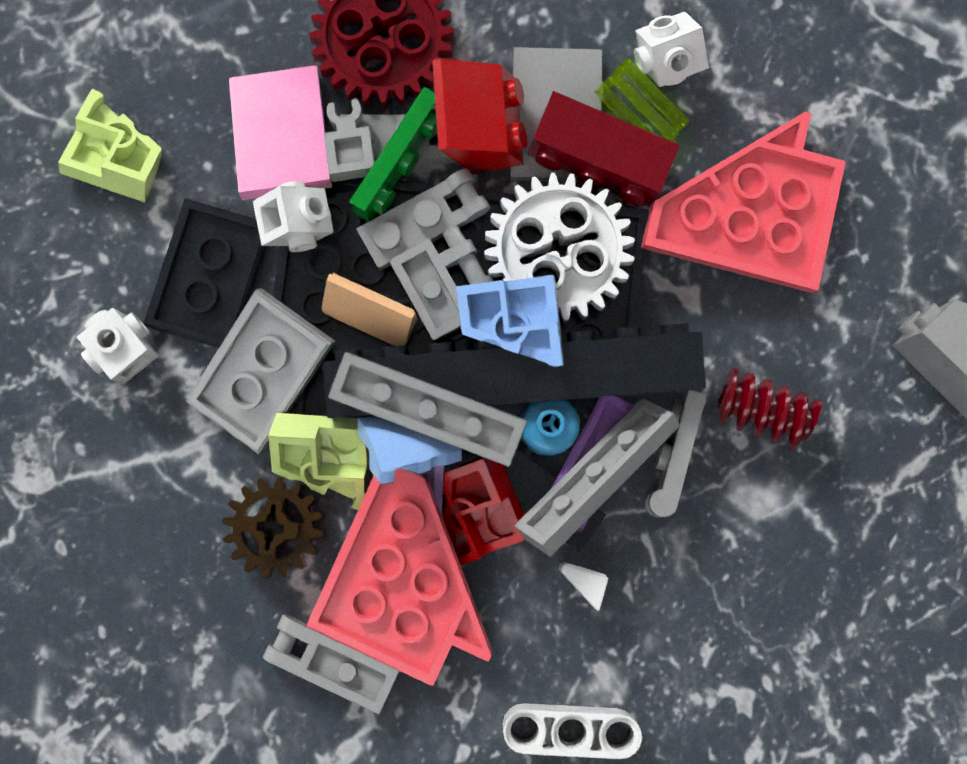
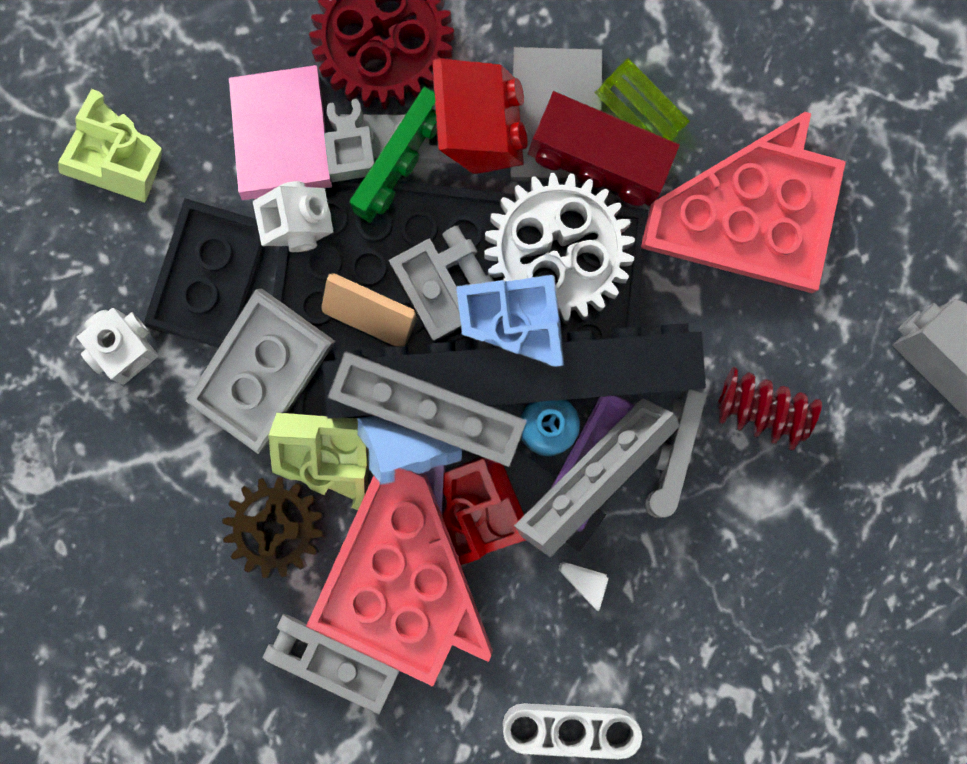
light grey plate [356,168,491,272] -> none
white brick [634,12,709,87] -> none

